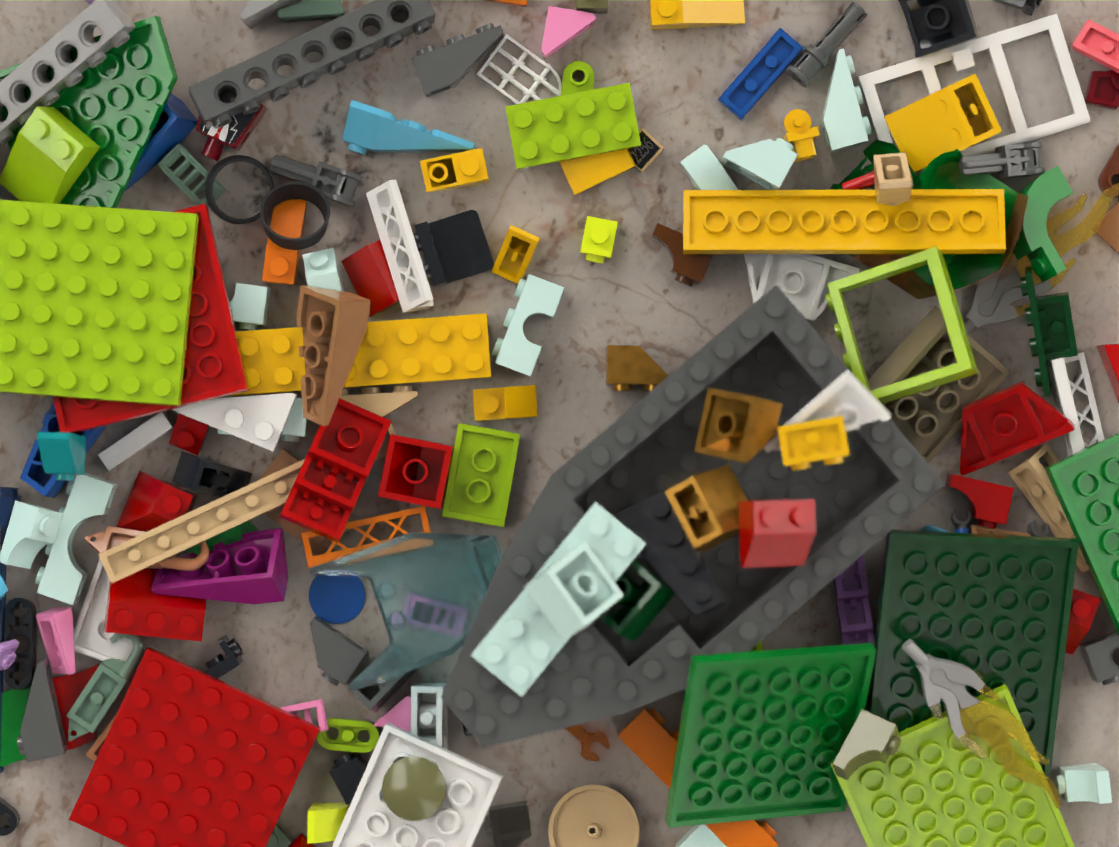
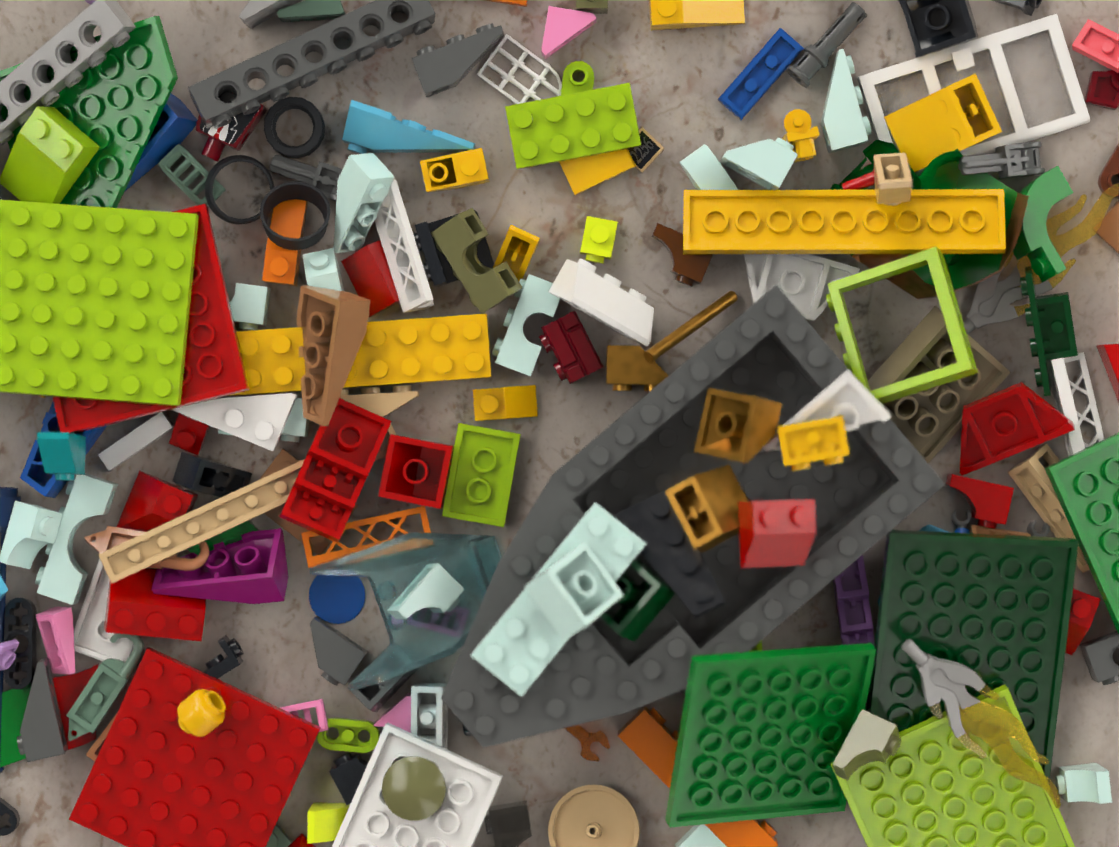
none -> yellow head [177,689,226,737]
none -> black tyre [264,97,325,158]
none -> light aqua slope [334,153,394,253]
none -> light aqua arch [387,563,465,619]
none -> olive arch [431,208,523,314]
none -> dark red brick [539,311,604,384]
none -> white slope [549,258,654,346]
none -> pearl gold bar [644,291,738,363]

